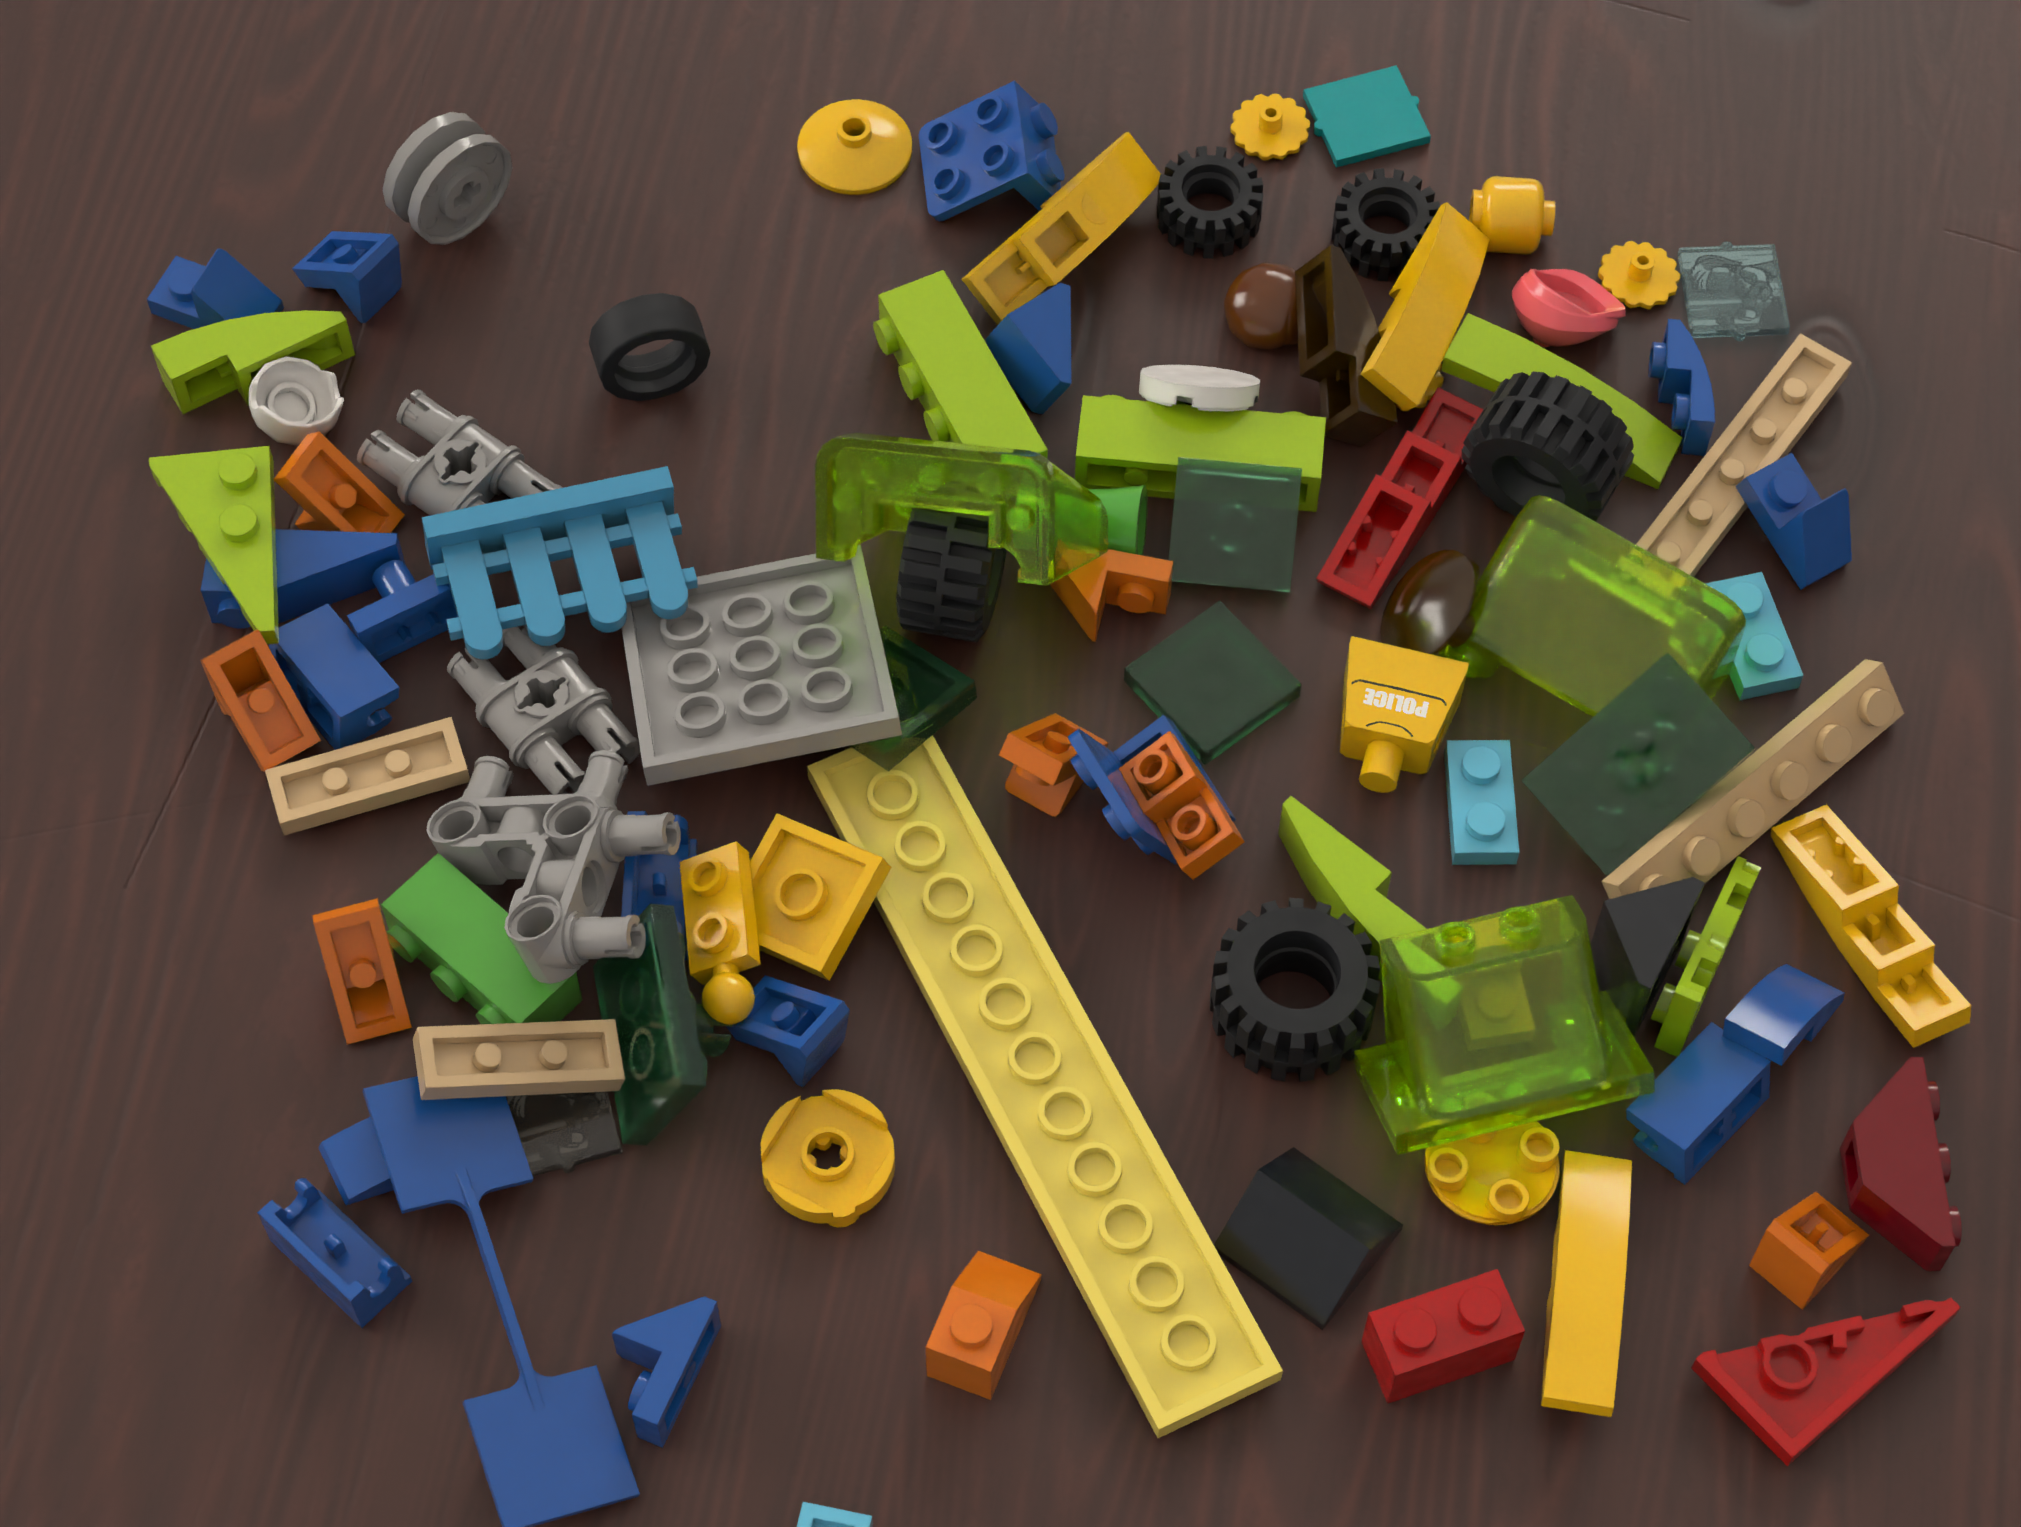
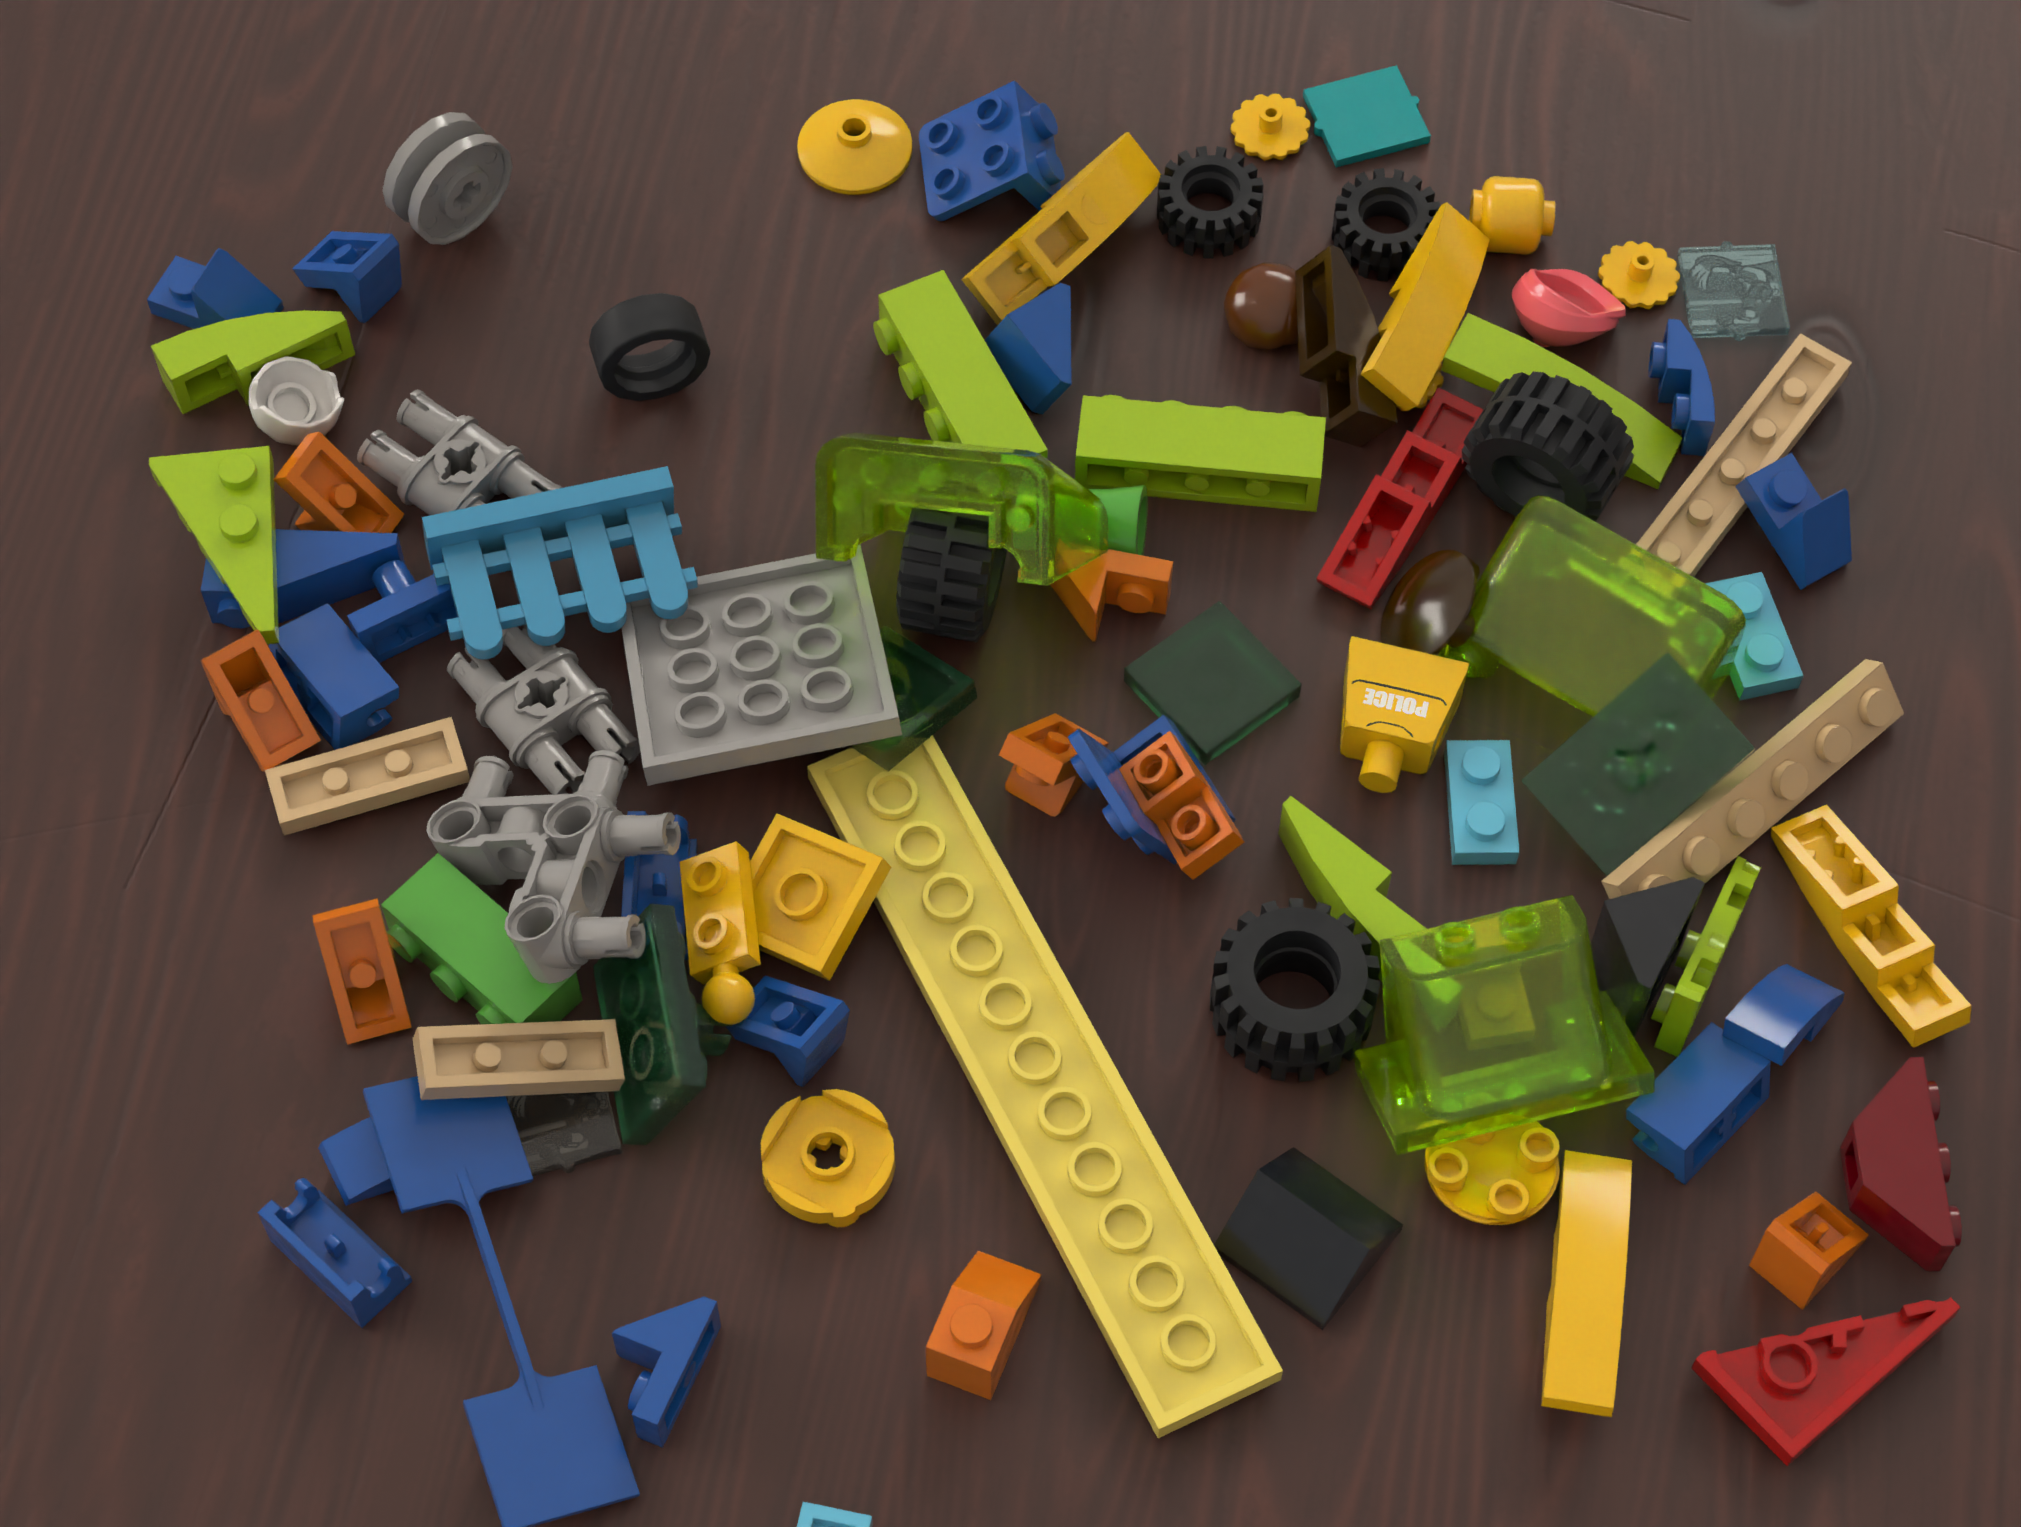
white tile [1139,365,1260,411] -> none
clear green tile [1169,457,1302,592] -> none
red brick [1361,1269,1525,1404] -> none

